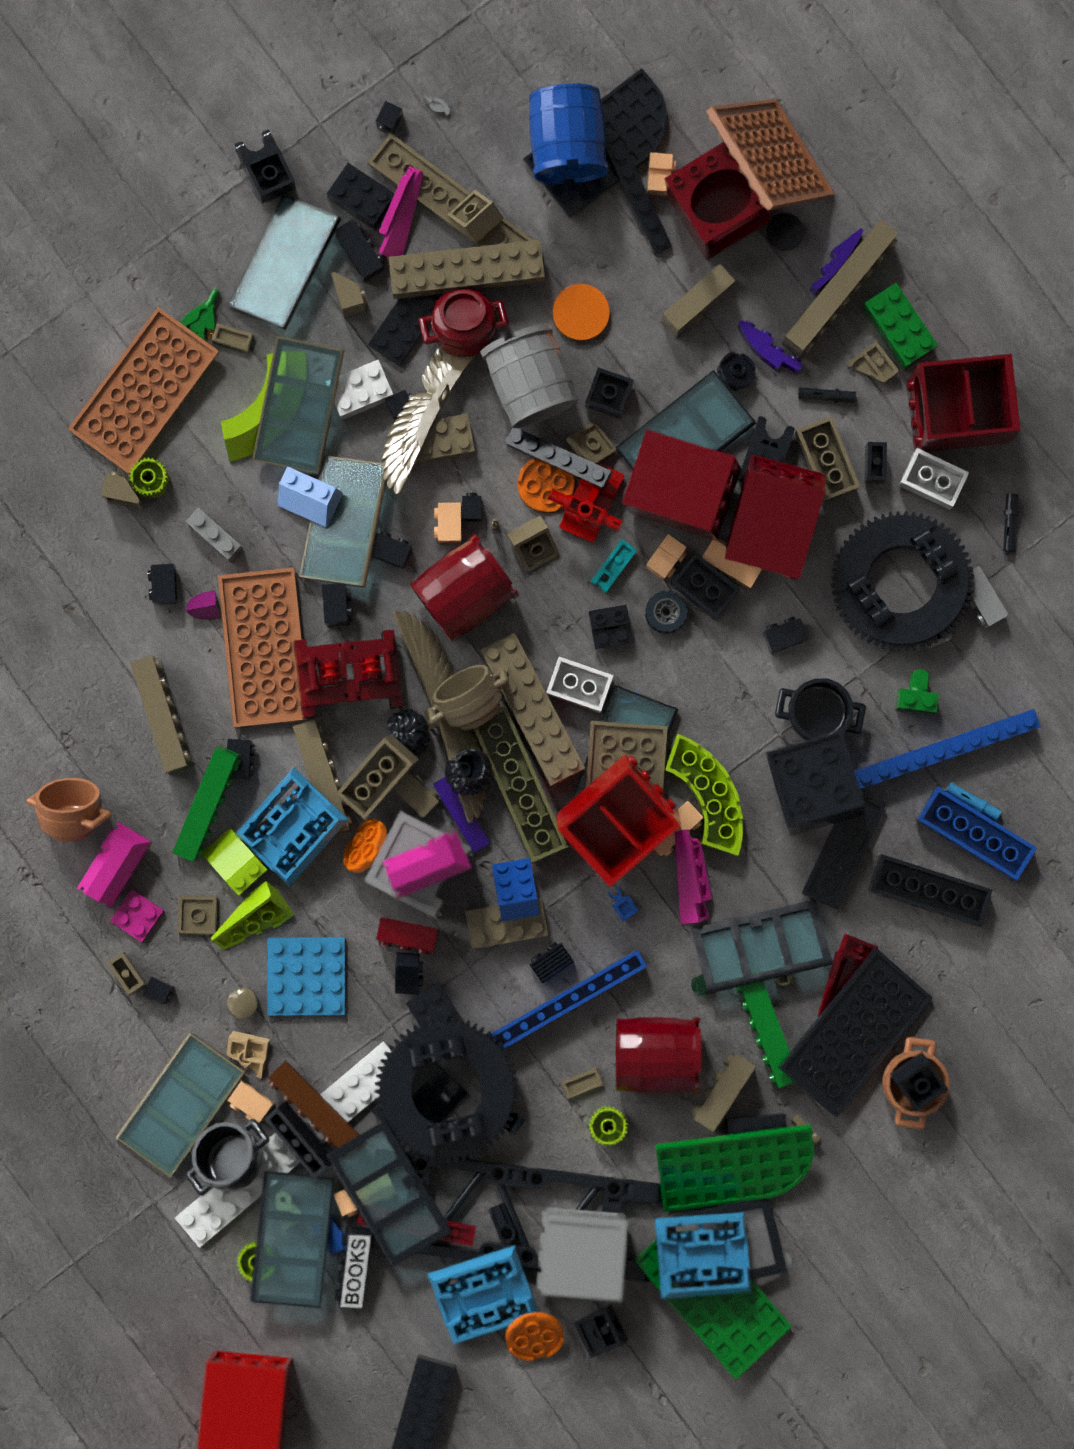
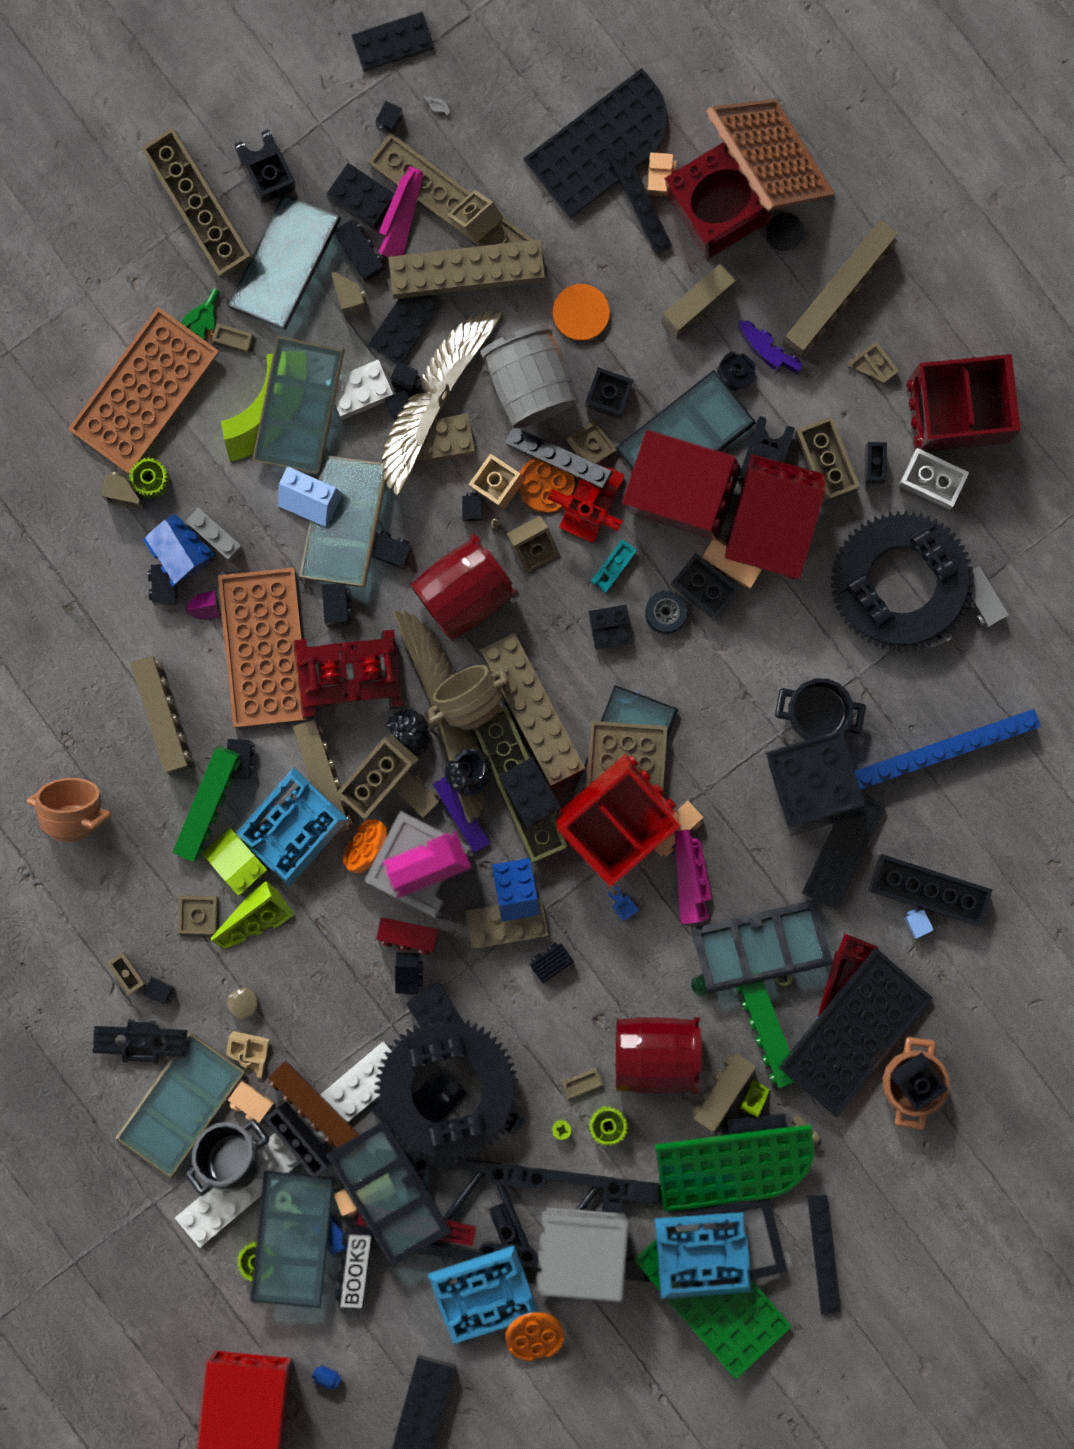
dark pink brick [77,822,153,908] -> none
dark pink plate [110,889,164,942] -> none
dark azure plate [267,937,345,1016] -> none
dark red piece [418,288,509,357] -> none
light nougat brick [434,503,461,543] -> none
blue brick [489,950,647,1050] -> none
blue piece [529,84,609,184] -> none
white brick [546,657,613,713] -> none
black brick [574,1304,628,1358] -> none
light nougat brick [645,534,687,580] -> none
lime brick [664,734,743,856] -> none
black brick [763,617,808,654] -> none
black pin [798,387,856,403] -> none
dark purple slope [809,228,864,295] -> none
green brick [862,283,938,370] -> none
green brick [895,669,939,714] -> none
blue brick [915,787,1037,881] -> none
dark azure pin [946,782,1002,821] -> none
black pin [1003,494,1019,552] -> none
none -> black piece [93,1019,188,1064]
none -> dark tan brick [141,127,255,279]
none -> wedge [143,514,215,587]
none -> blue brick [311,1365,342,1390]
none -> black plate [351,11,435,72]
none -> black brick [390,362,422,394]
none -> tan brick [469,454,525,510]
none -> black brick [498,757,561,828]
none -> lime wheel [552,1120,571,1140]
none -> lime slope [739,1080,770,1117]
none -> black plate [807,1194,841,1314]
none -> light blue brick [904,908,933,939]

